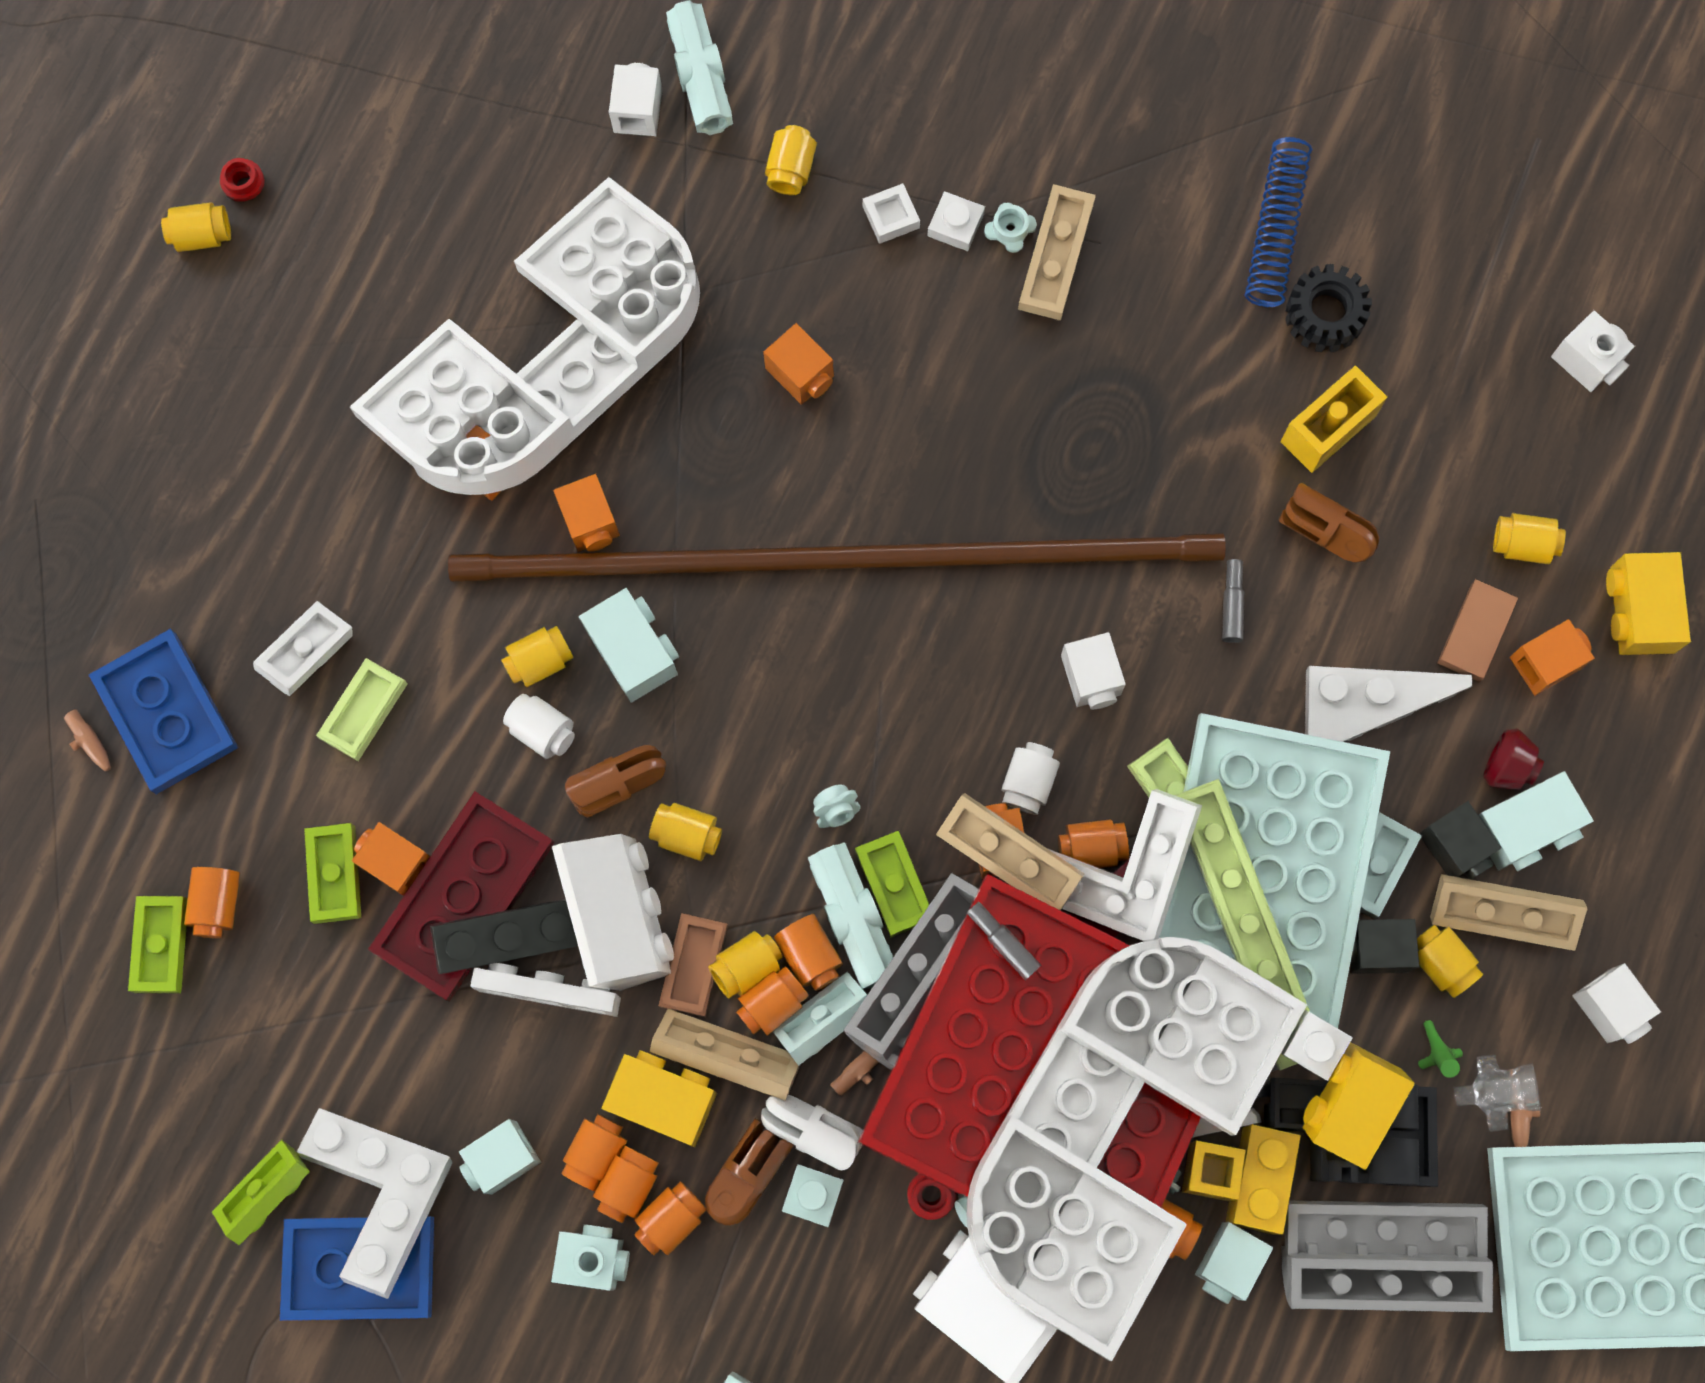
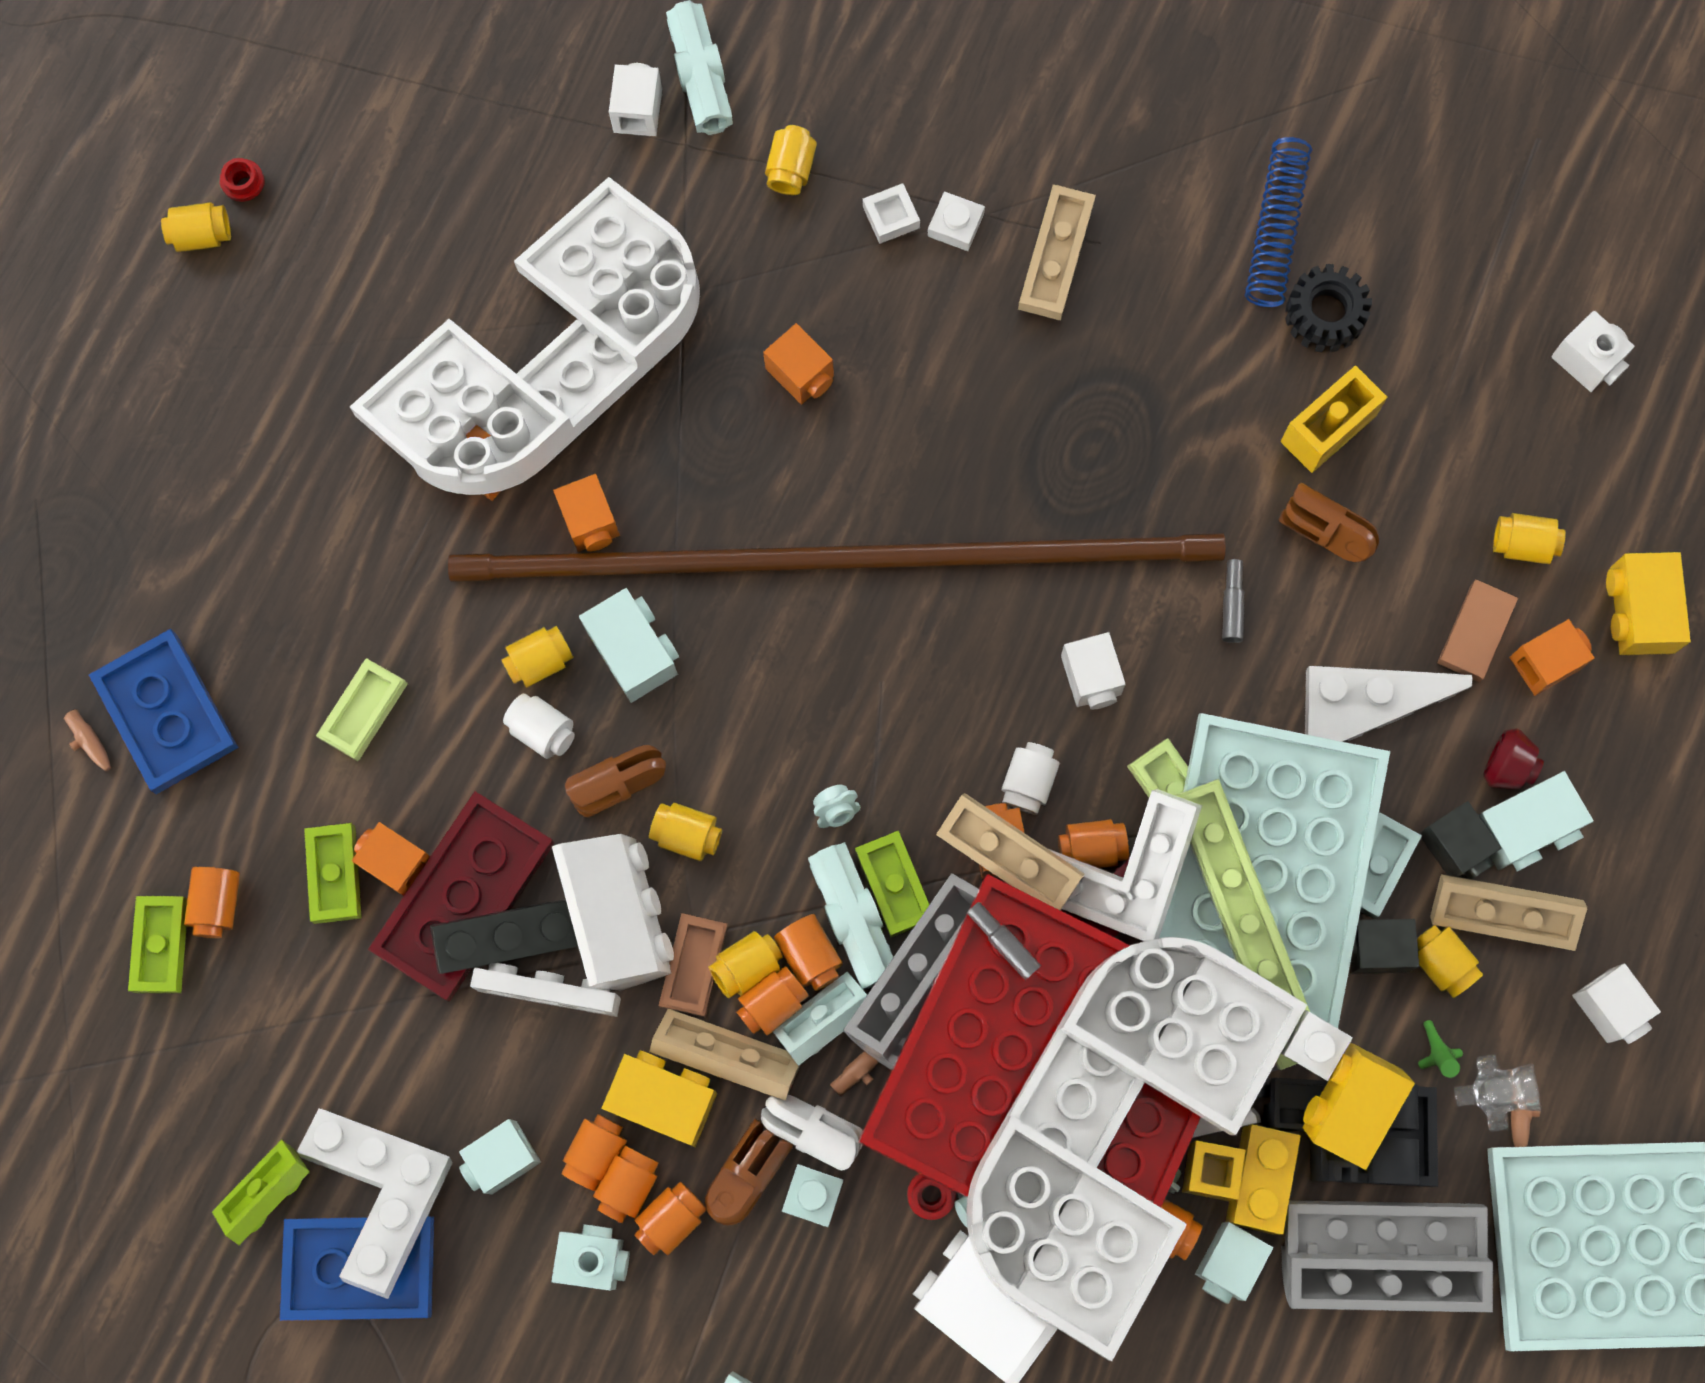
white plate [253,601,353,696] -> none
light aqua plate [984,203,1037,253] -> none

